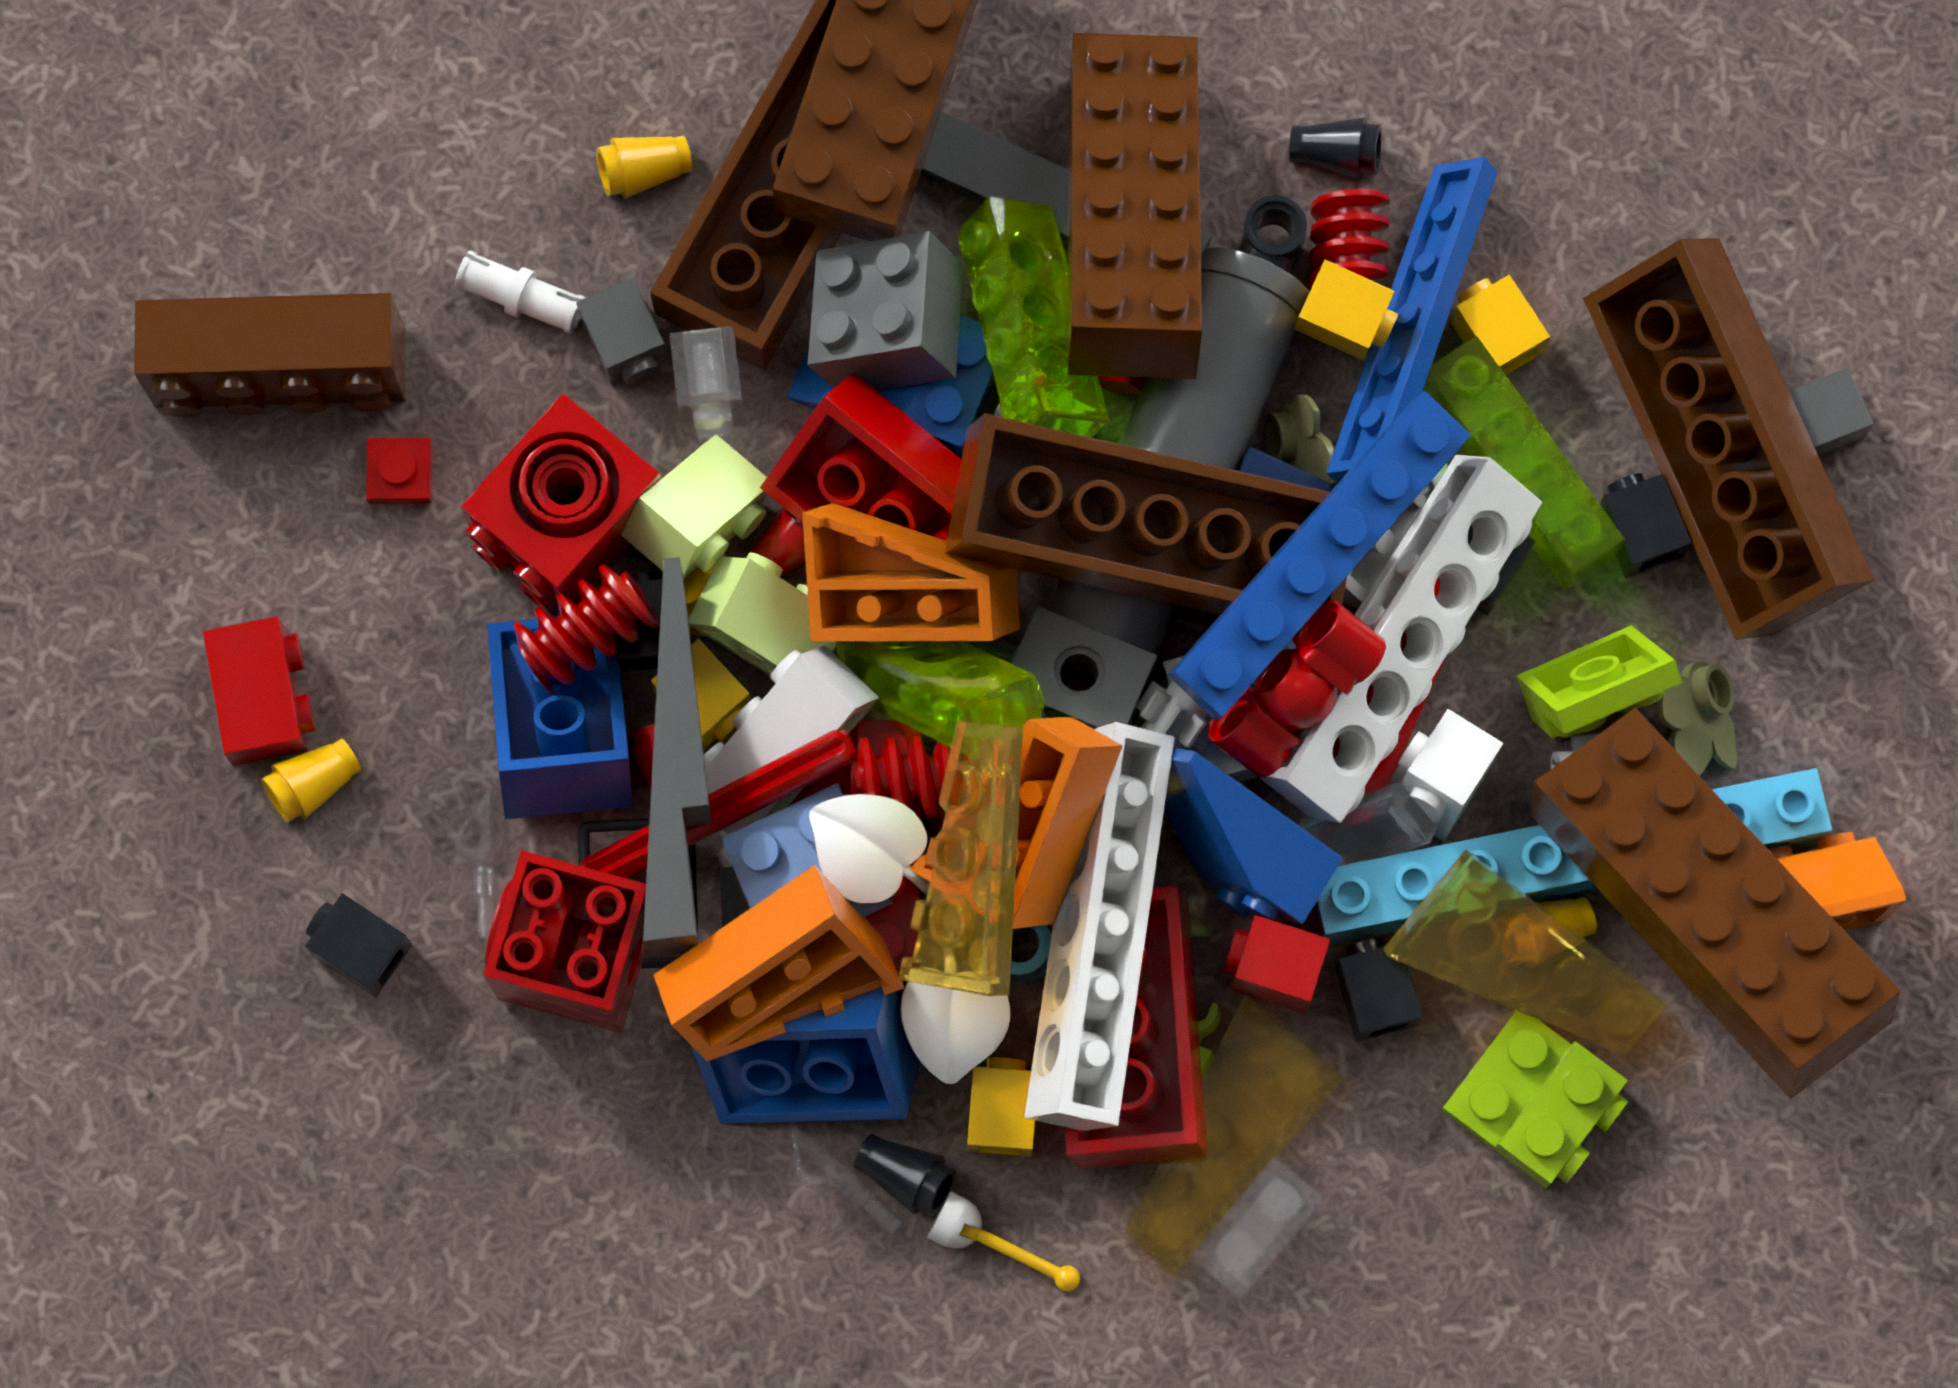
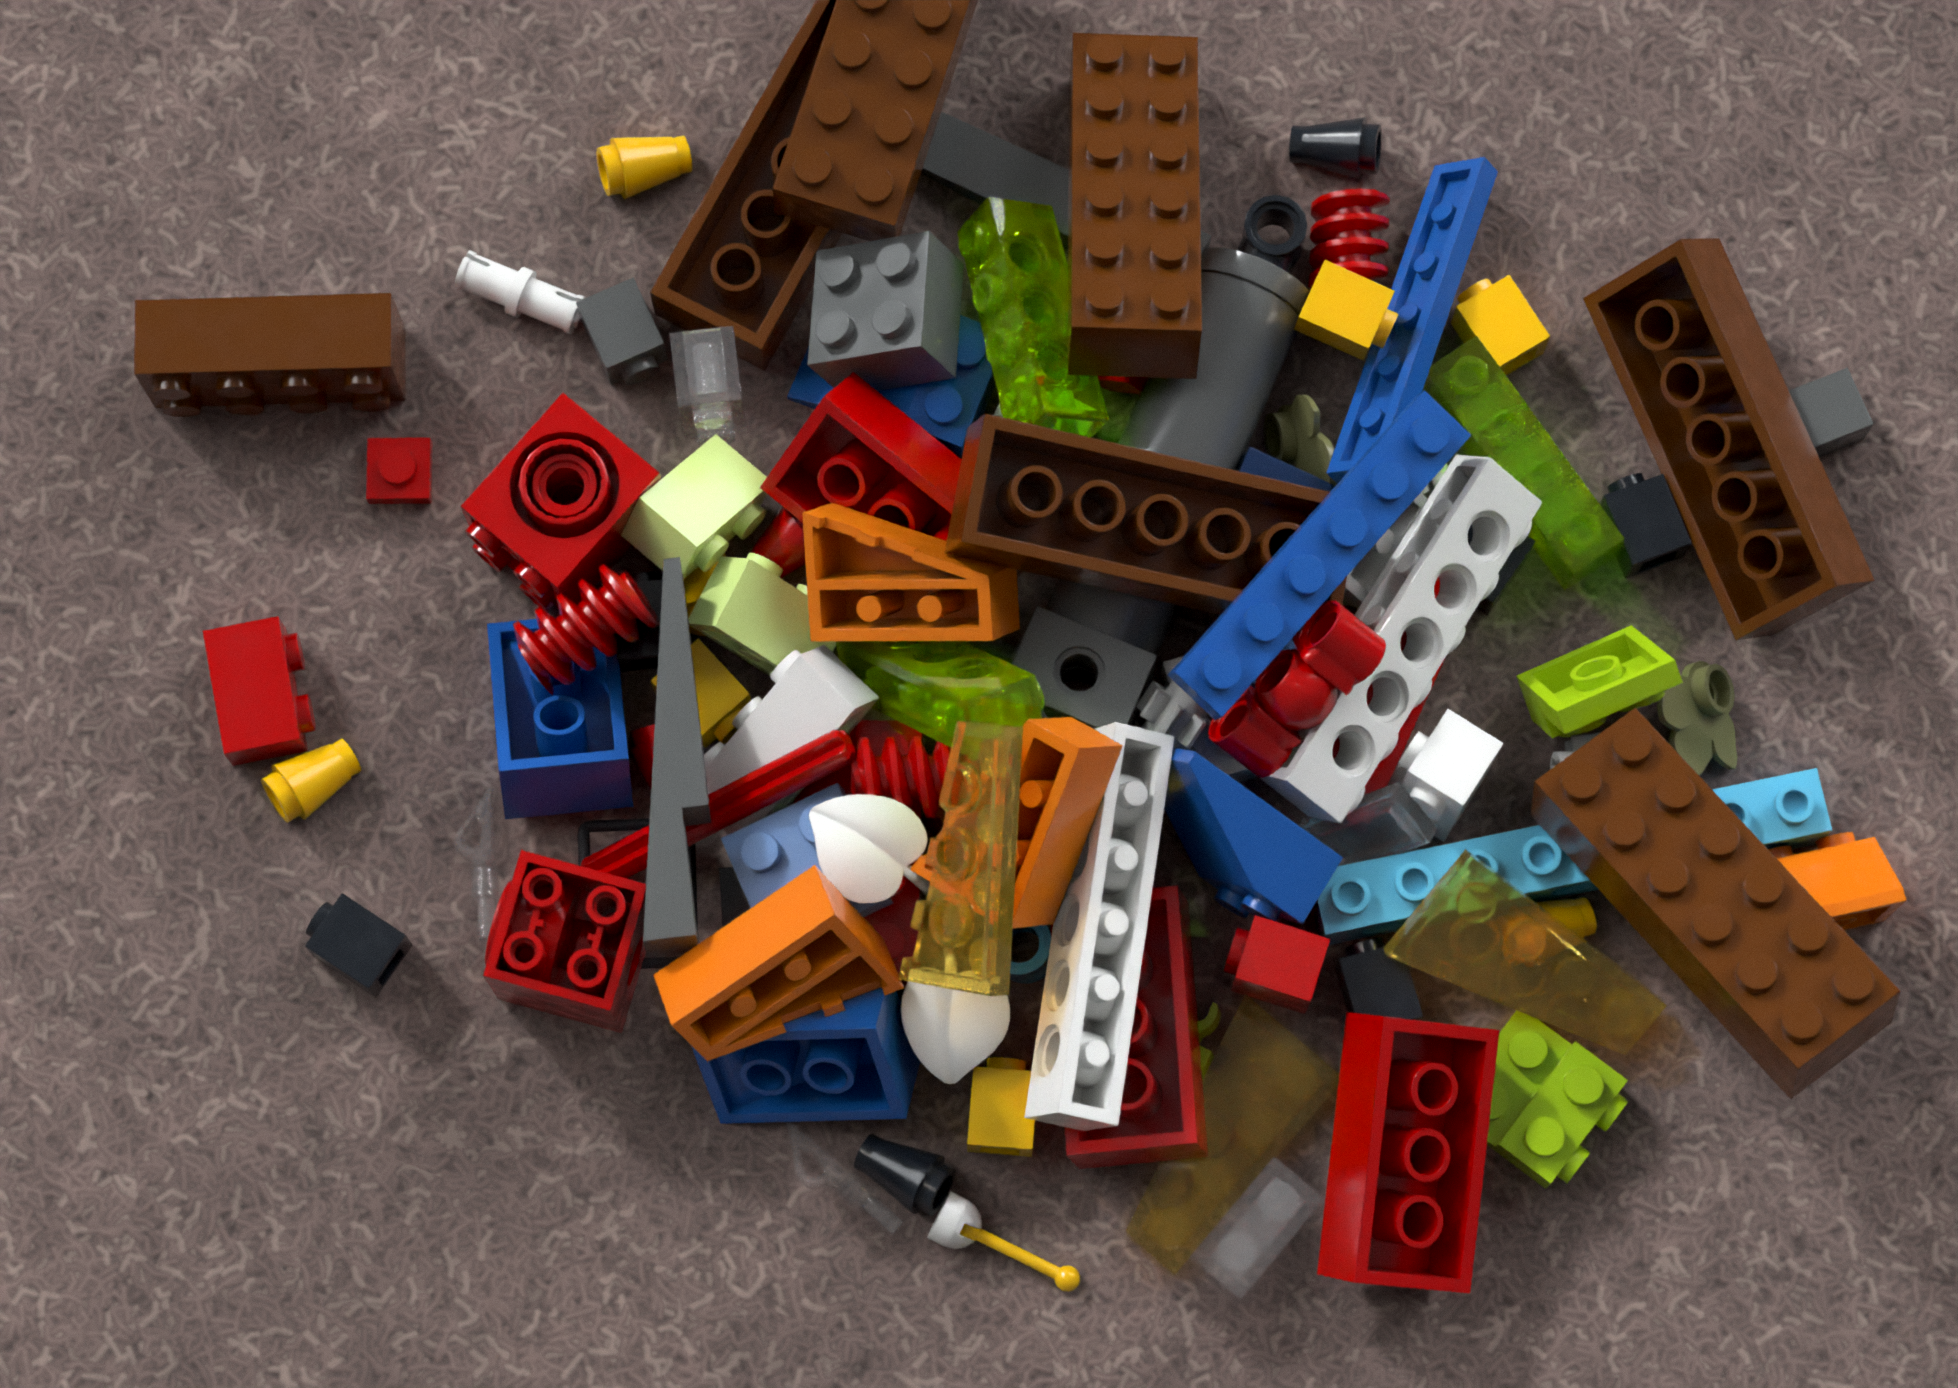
none -> red brick [1317,1012,1500,1294]

